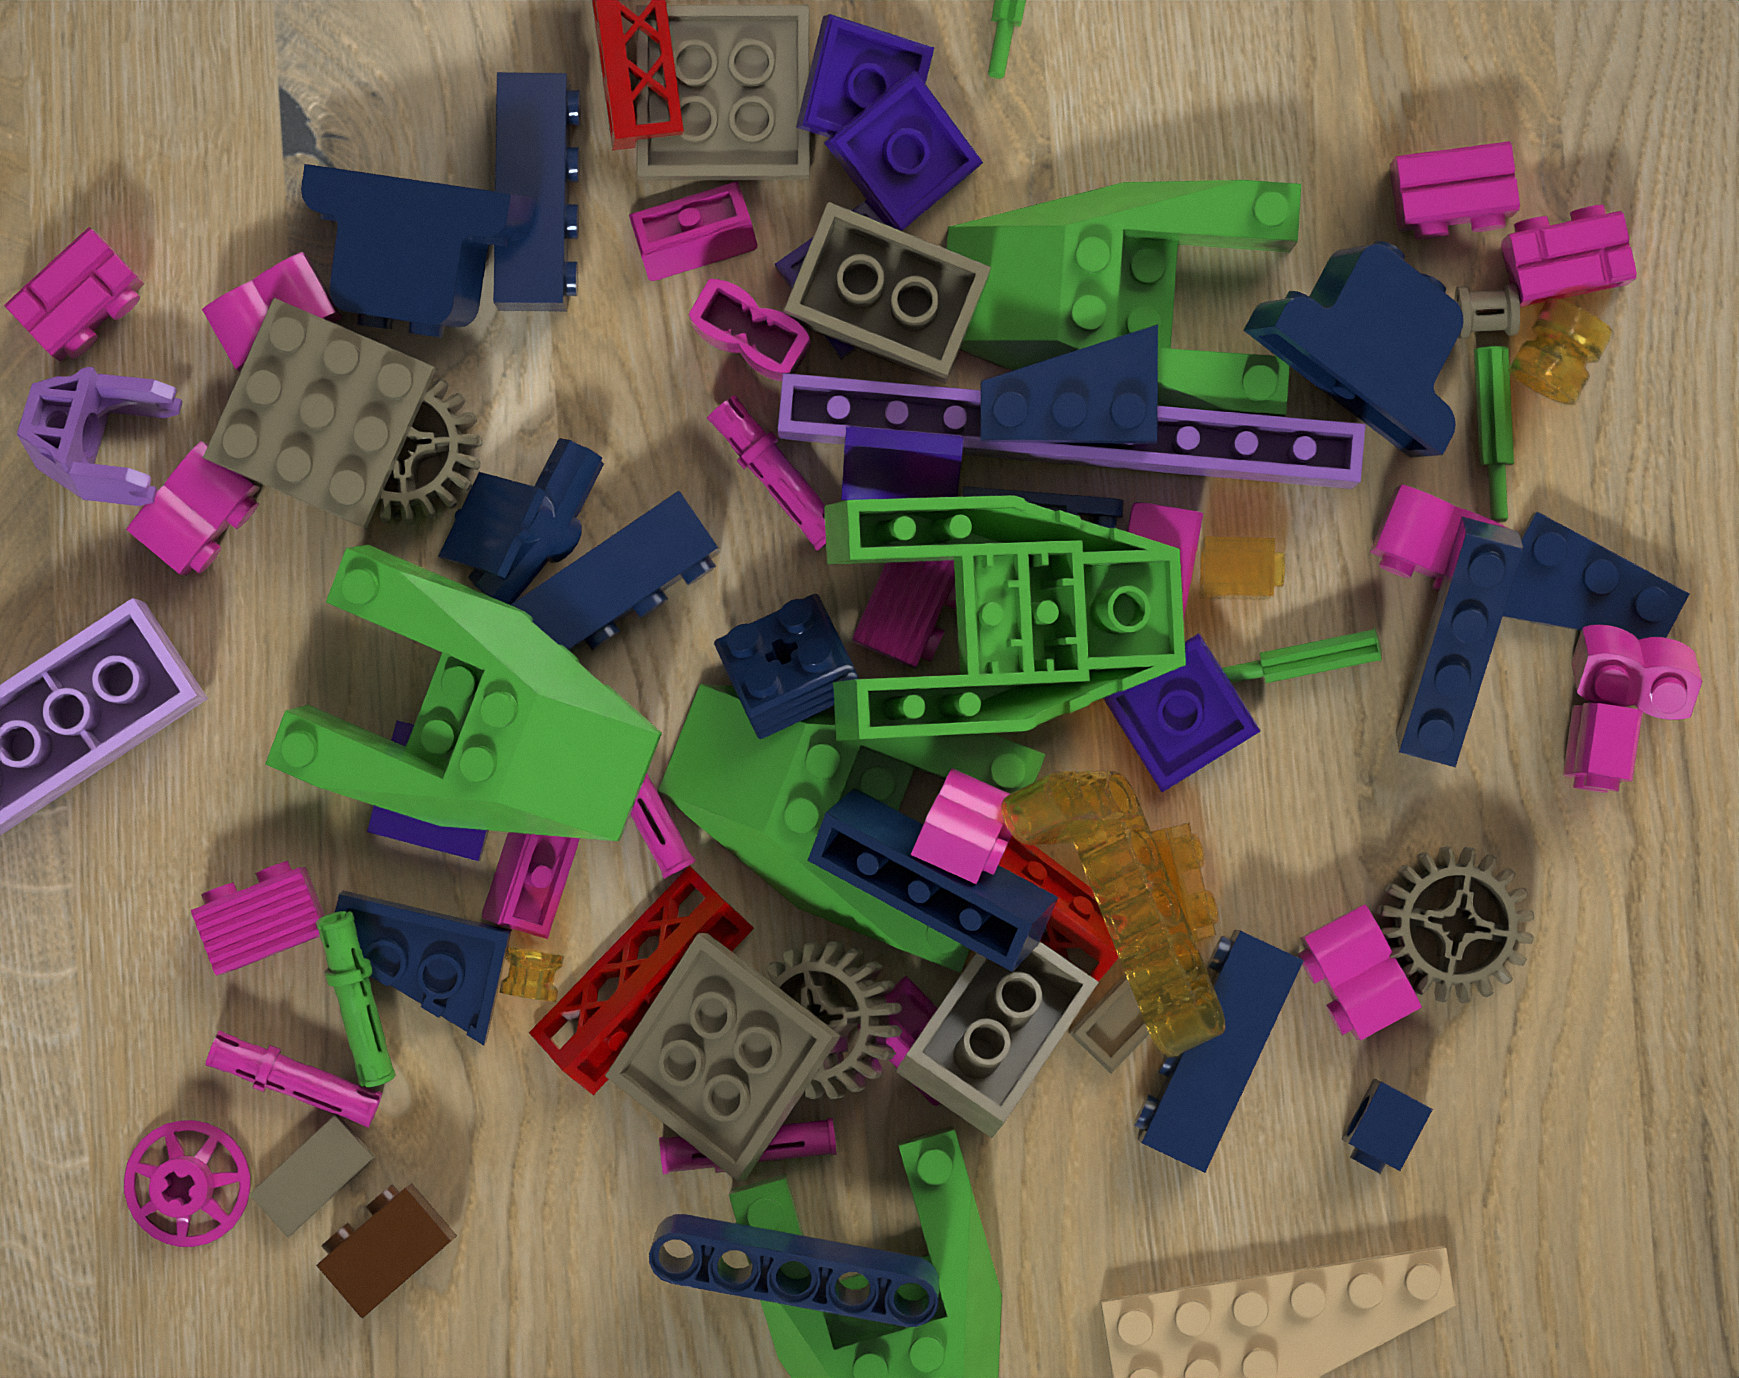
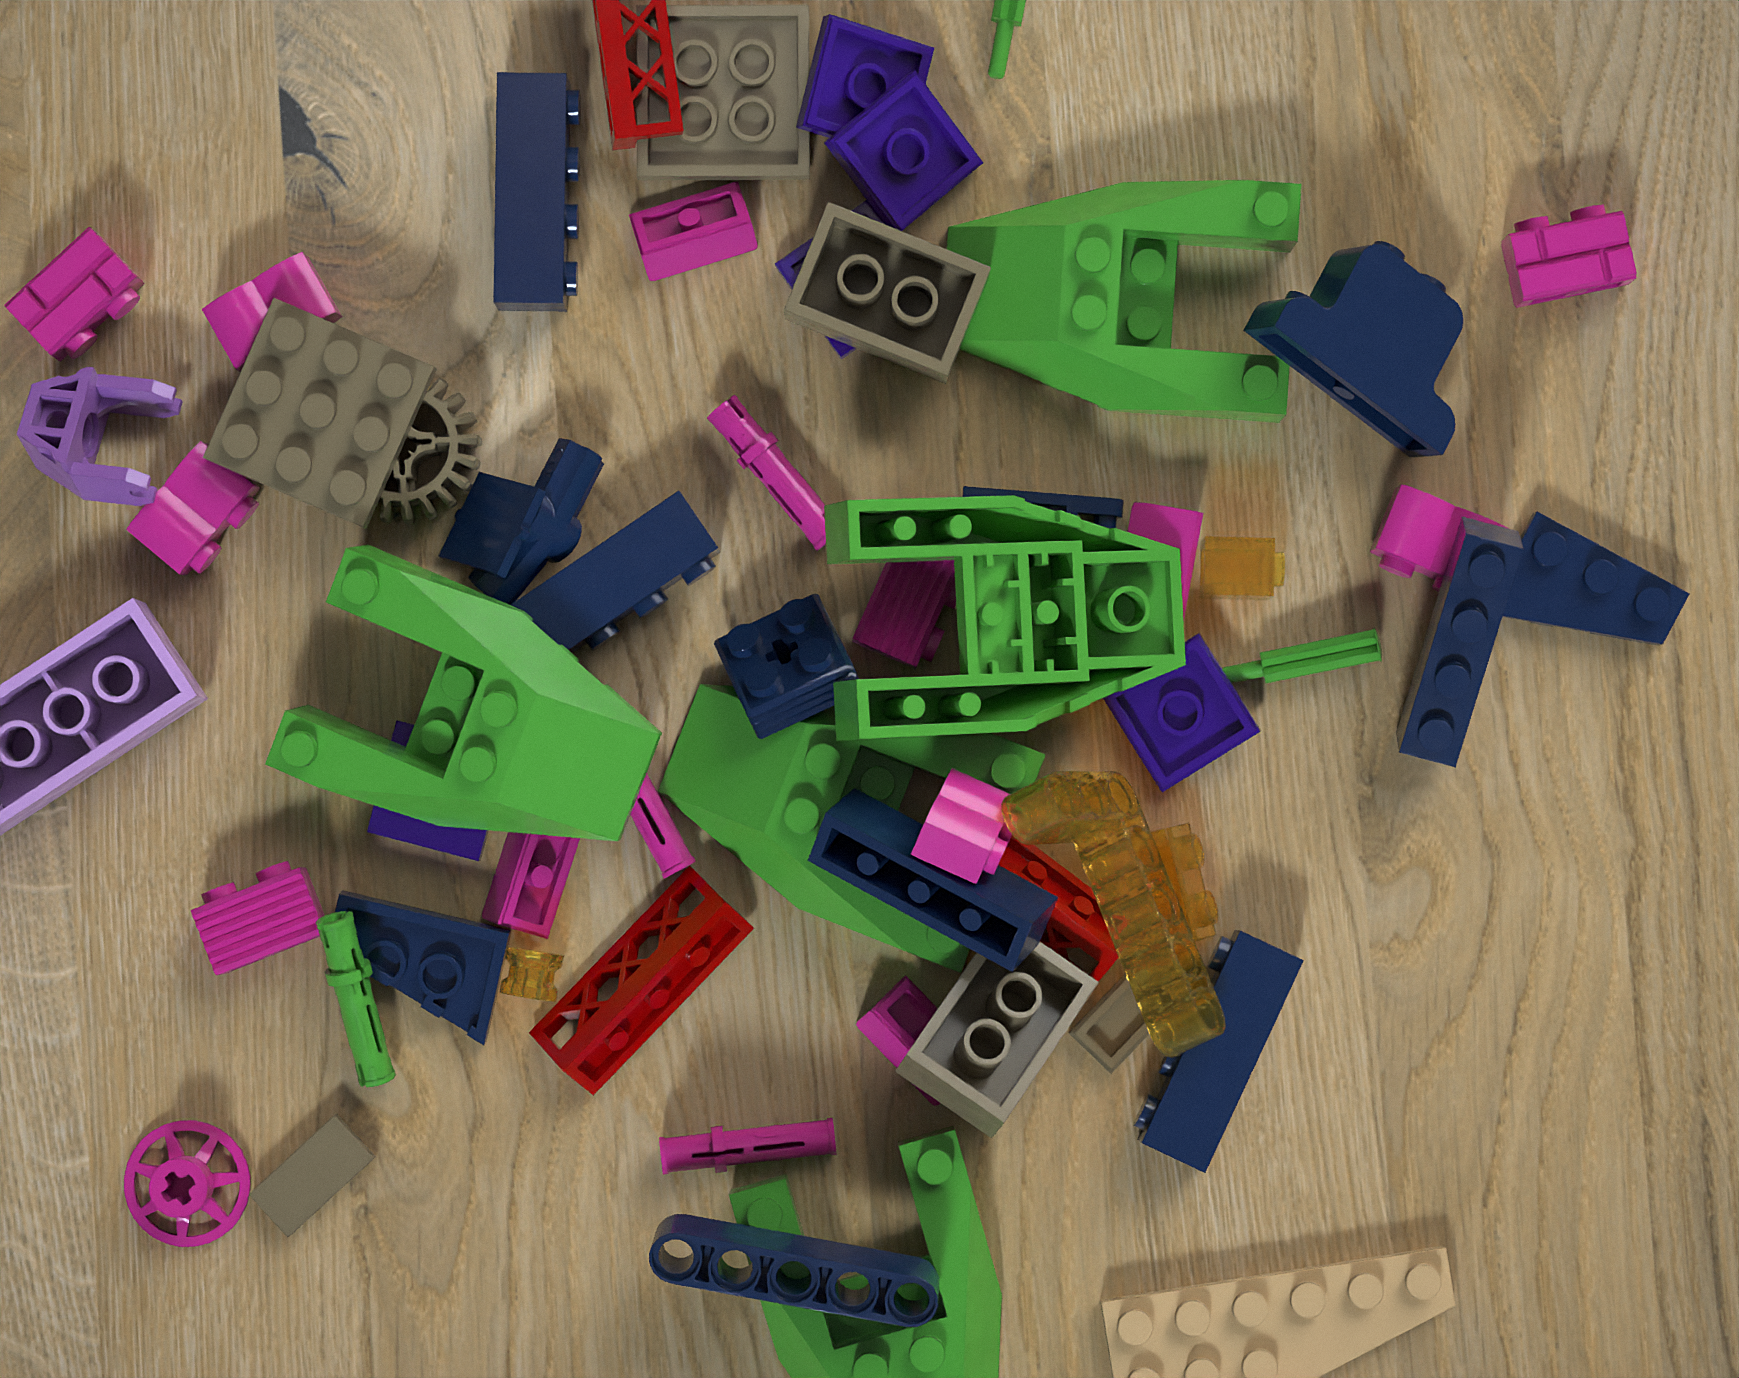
dark pink pin [205,1030,383,1128] -> none
dark blue brick [301,164,537,338] -> none
reddish brown brick [316,1183,457,1319] -> none
dark tan plate [605,933,841,1181] -> none
dark pink brick [688,279,811,381] -> none
dark tan gear [766,941,903,1099] -> none
medium lavender brick [778,373,1365,489] -> none
dark purple tile [841,426,964,501] -> none
dark blue wing [980,324,1158,444] -> none
dark pink brick [1298,904,1422,1041] -> none
dark blue brick [1341,1079,1433,1174] -> none
dark tan gear [1376,846,1534,1003] -> none
dark pink brick [1389,141,1520,240] -> none
dark tan bush [1454,283,1520,339] -> none
bright green axle [1474,345,1514,523] -> none
clear yellow wheel [1508,298,1614,406] -> none
dark pink brick [1563,703,1643,793] -> none
dark pink brick [1571,625,1703,720] -> none

